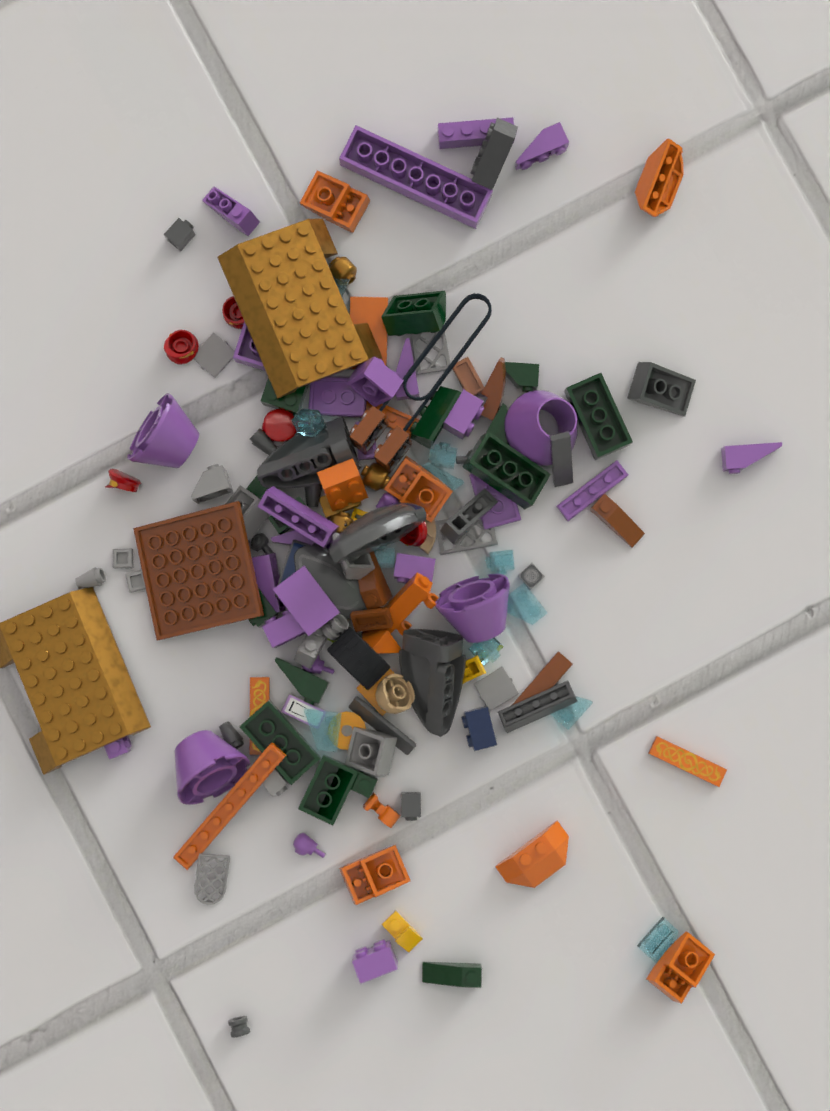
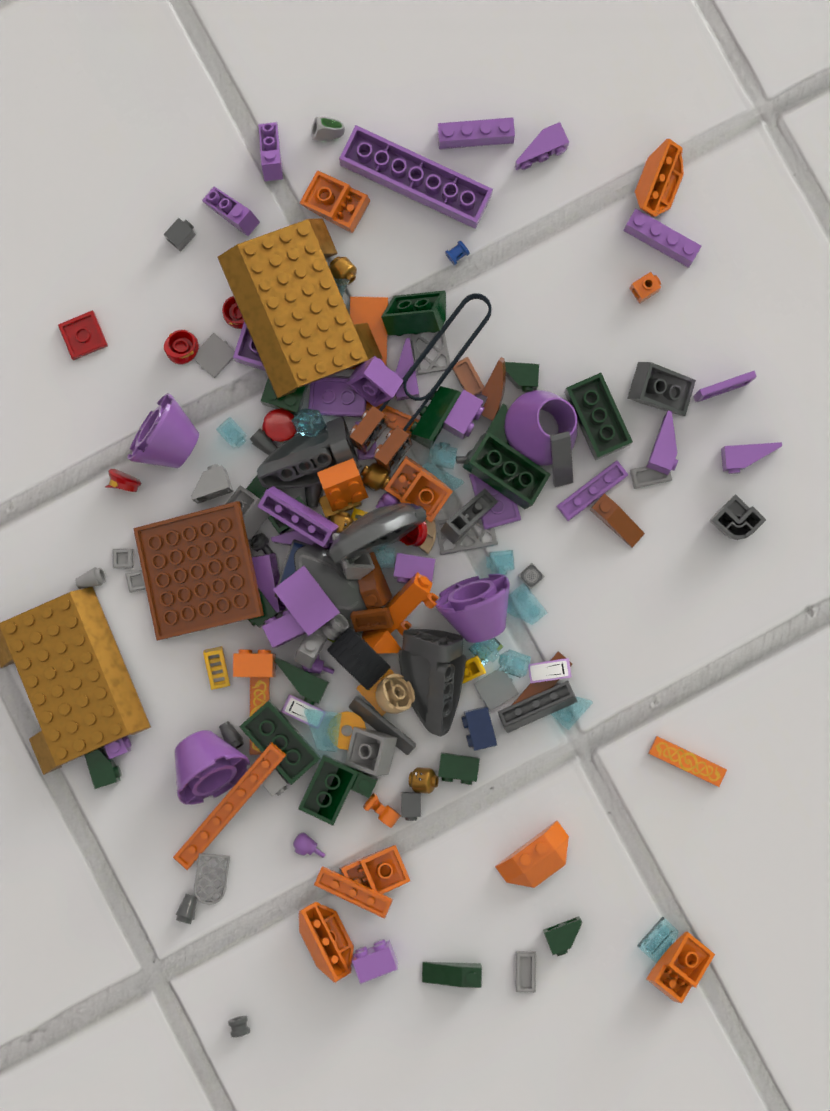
yellow slope [382,910,423,953] -> none
dark grey brick [470,118,518,190] -> none
none -> red tile [58,310,108,360]
none -> dark green slope [84,748,122,789]
none -> dark grey cone [176,894,197,924]
none -> yellow slope [203,646,230,690]
none -> clear light blue brick [216,417,247,449]
none -> orange piece [233,649,276,677]
none -> medium lavender slope [258,122,283,181]
none -> orange wedge [299,902,354,983]
none -> light grey rock [311,116,345,141]
none -> orange tile [314,866,393,919]
none -> pearl gold head [409,767,439,794]
none -> dark green brick [438,753,480,785]
none -> blue bush [445,241,470,265]
none -> clear light blue brick [498,650,531,678]
none -> light grey tile [516,951,536,992]
none -> white slope [528,658,572,683]
none -> dark green slope [543,916,582,956]
none -> medium lavender brick [623,209,702,268]
none -> orange brick [630,272,661,304]
none -> light grey tile [630,466,672,489]
none -> medium lavender slope [646,410,678,475]
none -> medium lavender tile [693,371,757,402]
none -> dark grey brick [709,494,766,540]

